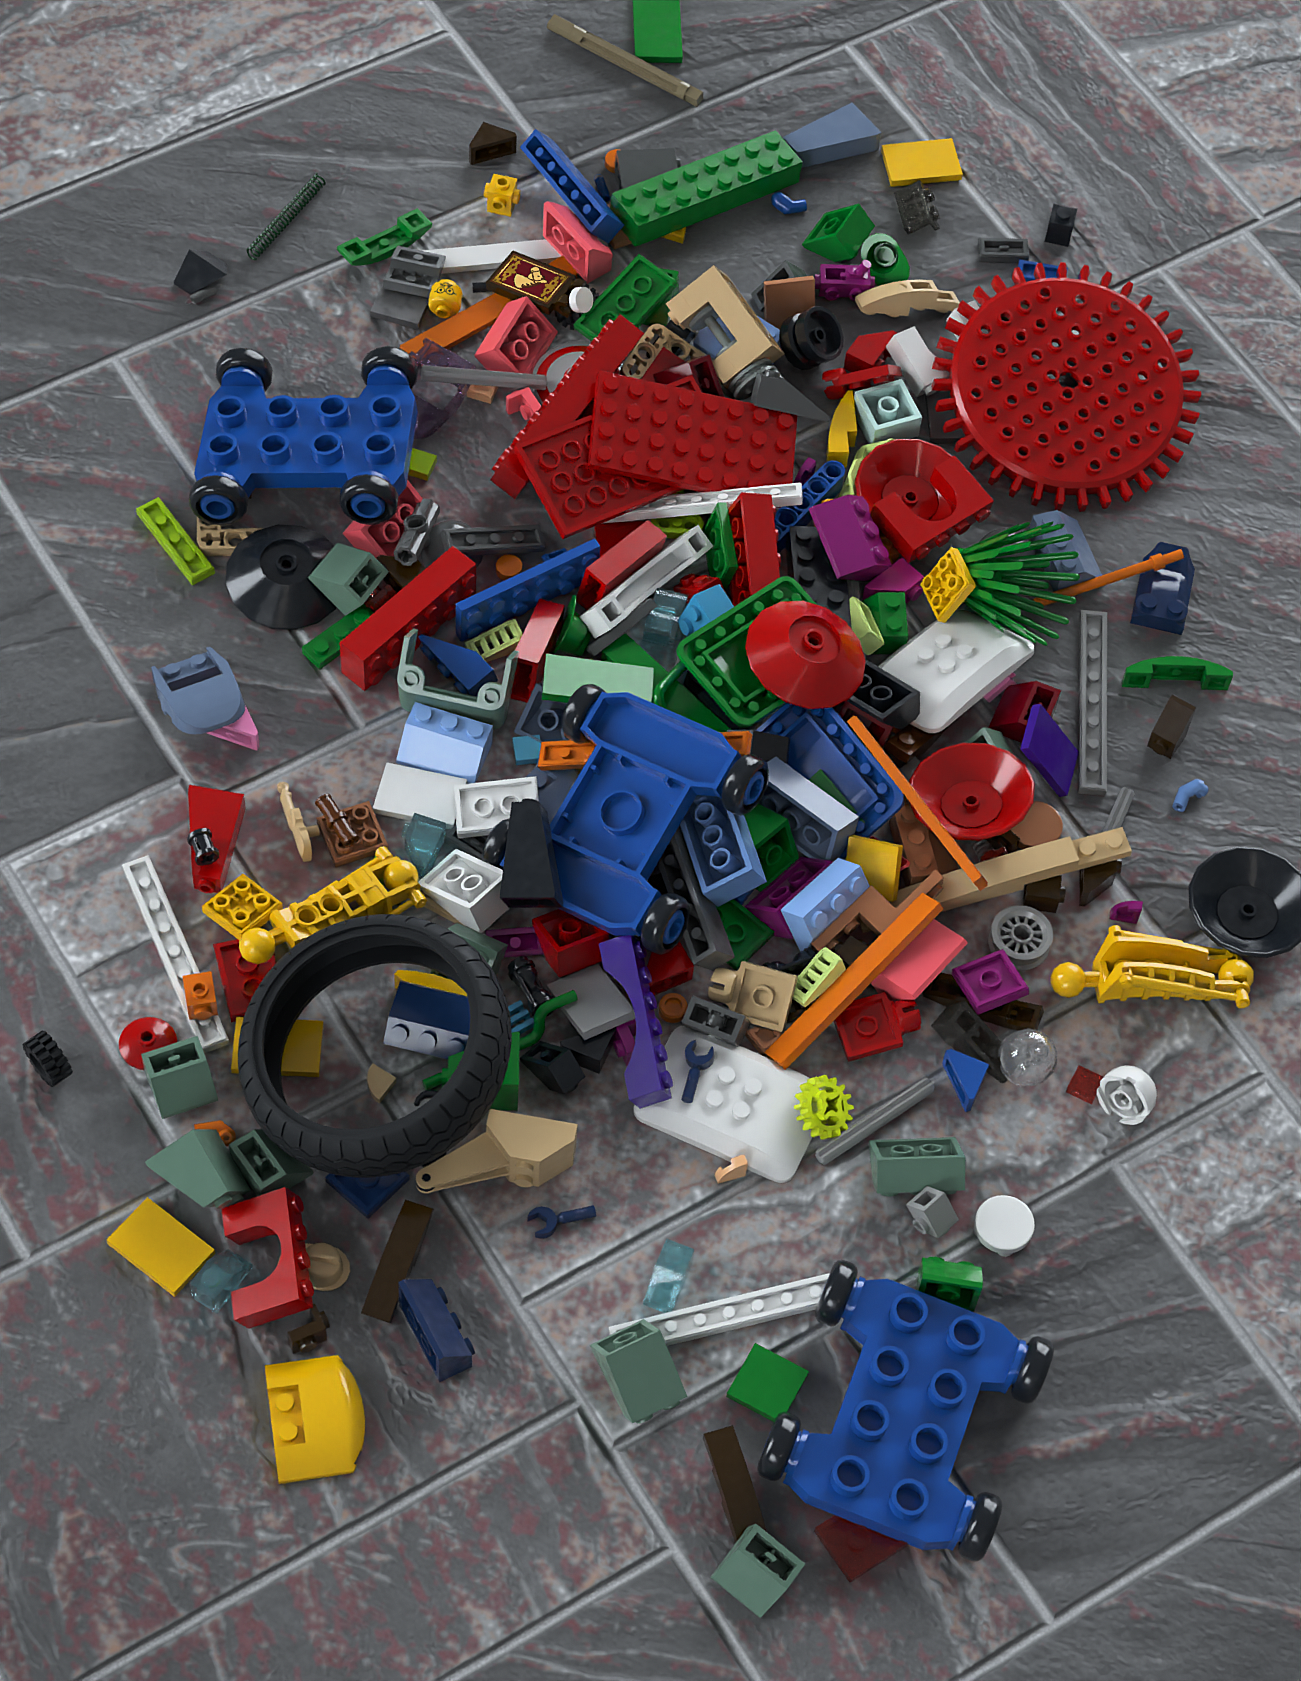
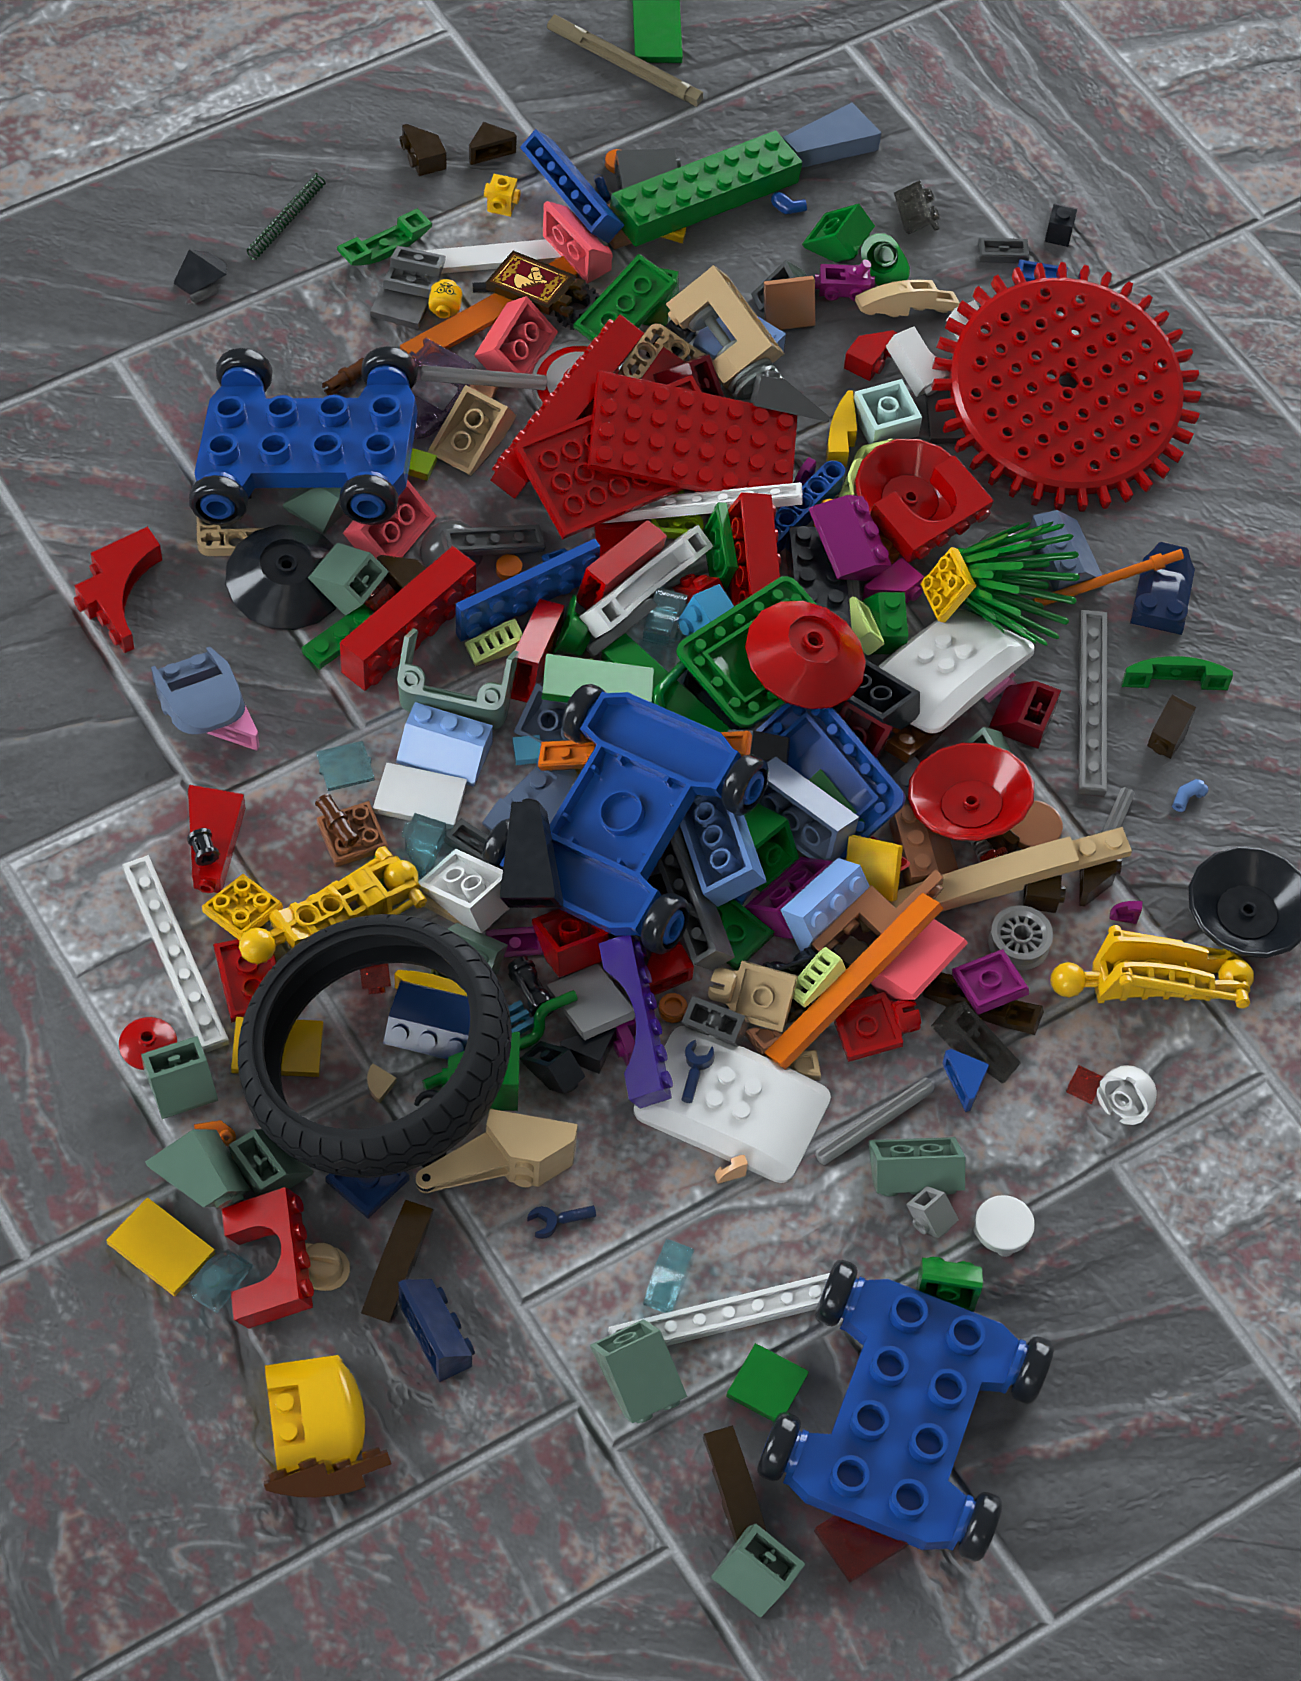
black tyre [22,1030,73,1087] -> none
lime tile [136,497,215,586] -> none
orange brick [183,971,218,1020] -> none
tan piece [277,782,320,862] -> none
dark brown bracket [287,1303,330,1354] -> none
dark grey piece [394,498,440,566] -> none
blue slope [419,634,499,697] -> none
white tile [454,776,539,839] -> none
coral bracket [506,387,541,420] -> none
white tile [569,287,593,313] -> none
black wheel [779,306,844,370] -> none
neon yellow gear [794,1075,854,1140] -> none
red plate [822,364,902,400] -> none
orange tile [847,716,988,891] -> none
yellow tile [881,138,963,187] -> none
clear cylinder [998,1028,1058,1087] -> none
dark purple tile [1020,704,1079,797] -> none
none -> red arch [73,526,162,653]
none -> reddish brown slope [264,1447,392,1498]
none -> sand green slope [283,488,344,534]
none -> clear light blue piece [316,741,375,791]
none -> reddish brown pin [322,358,364,396]
none -> clear red bracket [360,964,391,995]
none -> dark brown slope [399,124,447,176]
none -> tan slope [427,385,516,476]
none -> tan tile [790,1050,821,1080]

